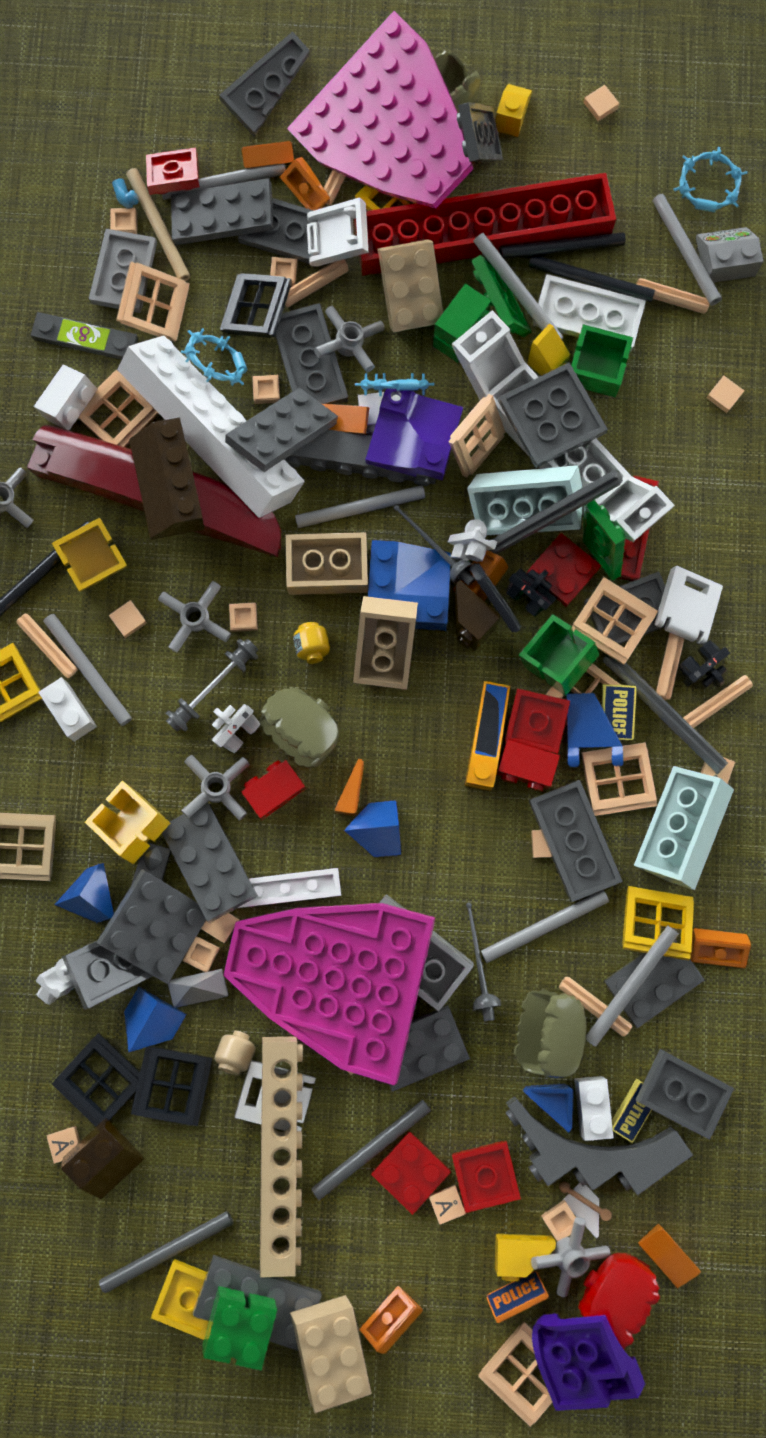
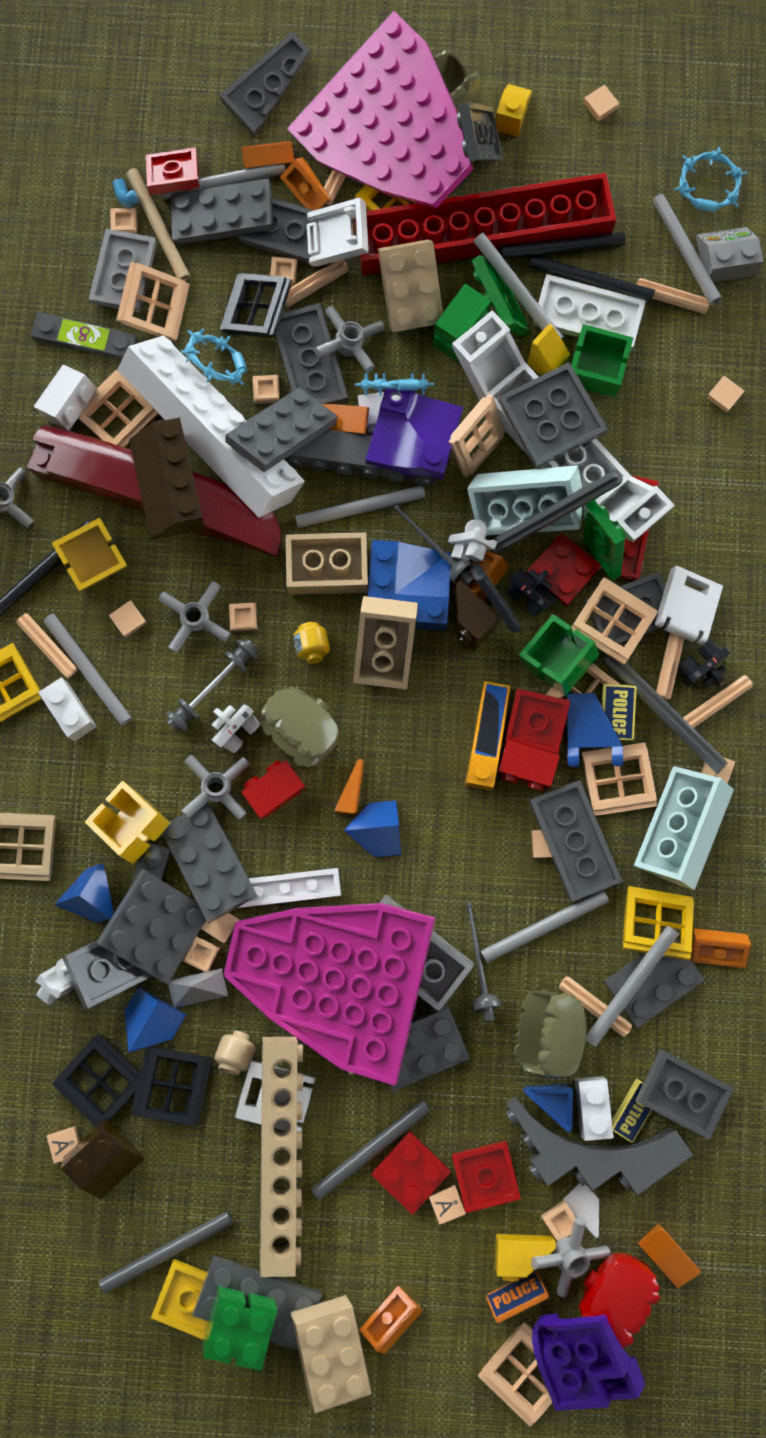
medium nougat hinge [559,1182,612,1221] -> none

